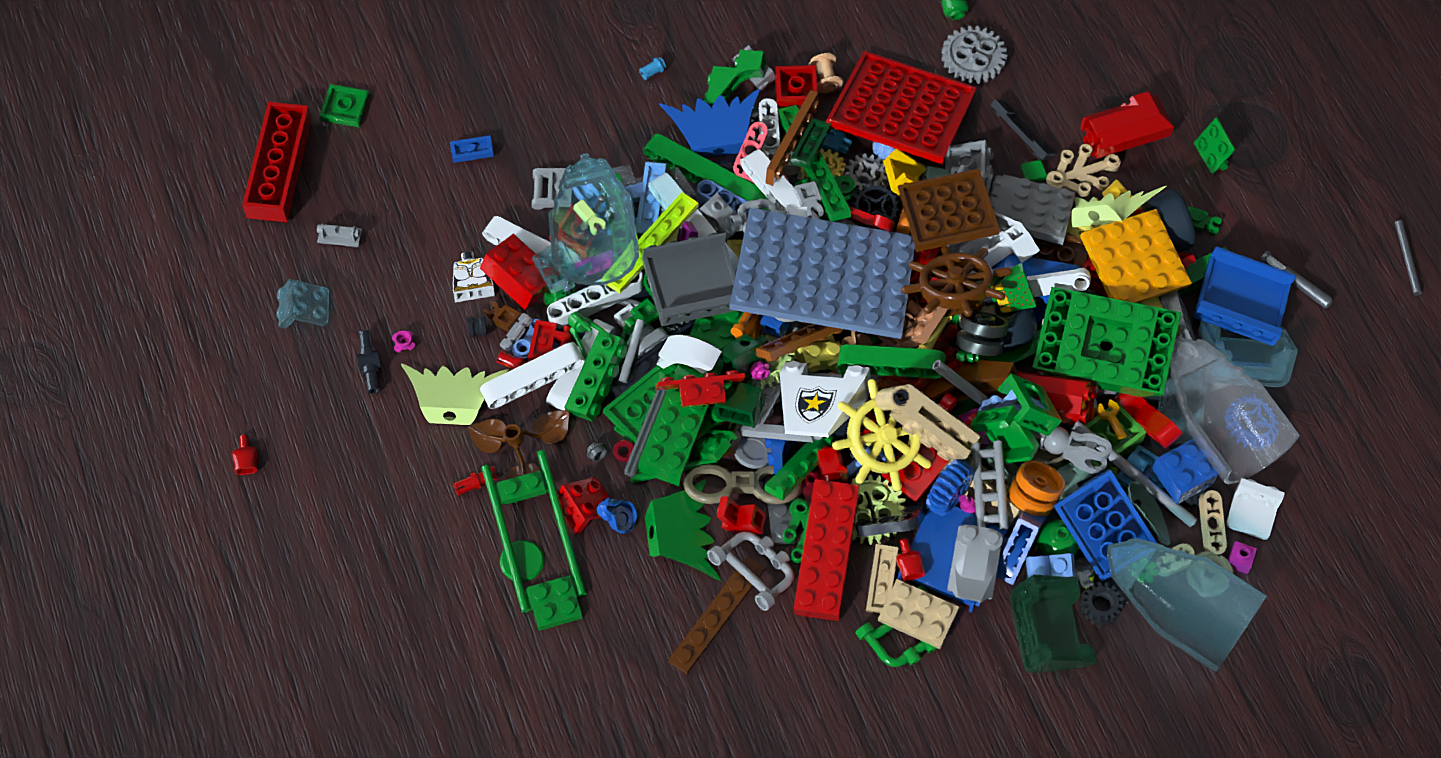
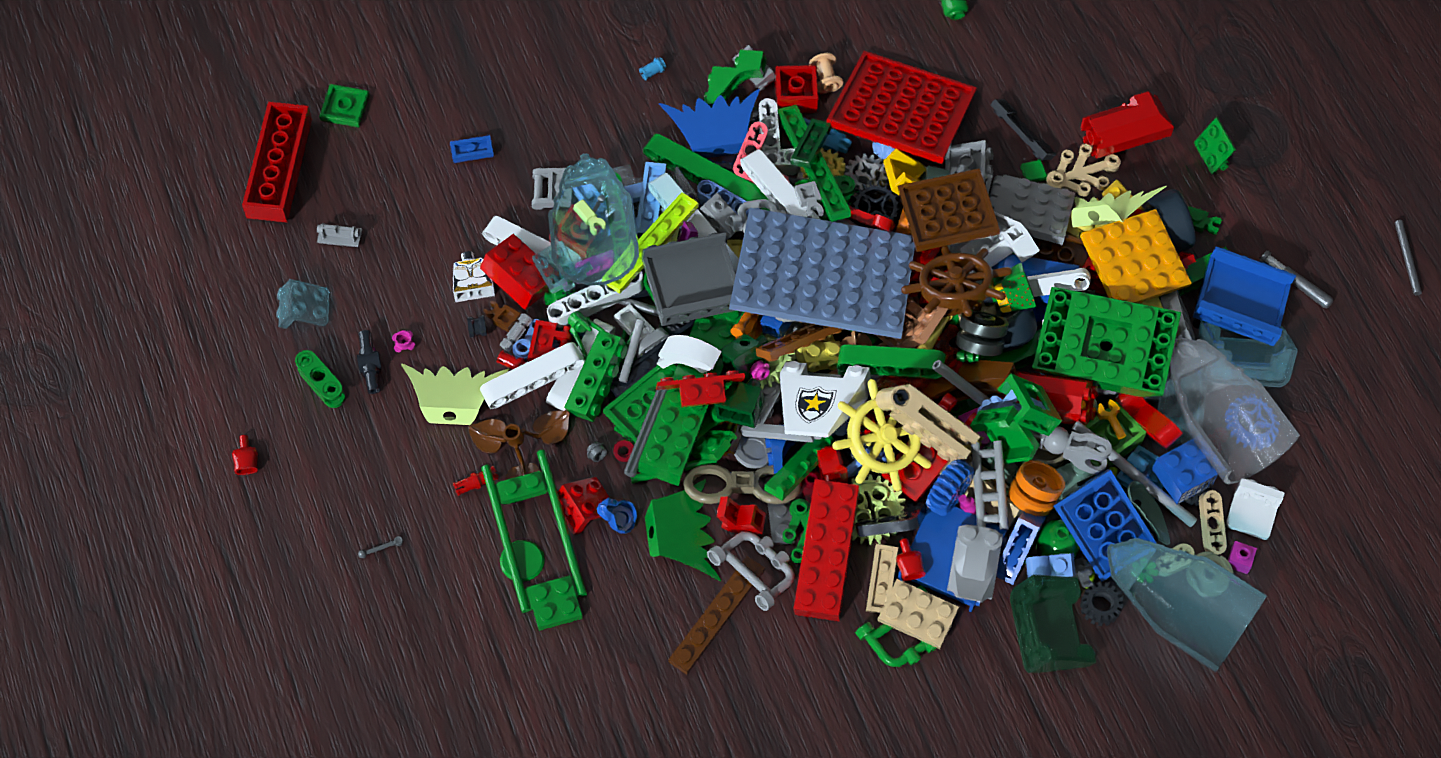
green plate [623,299,659,334] -> none
dark orange plate [765,90,820,186] -> none
light grey gear [942,26,1007,84] -> none
none -> green piece [295,350,345,408]
none -> dark grey hinge [358,536,403,558]

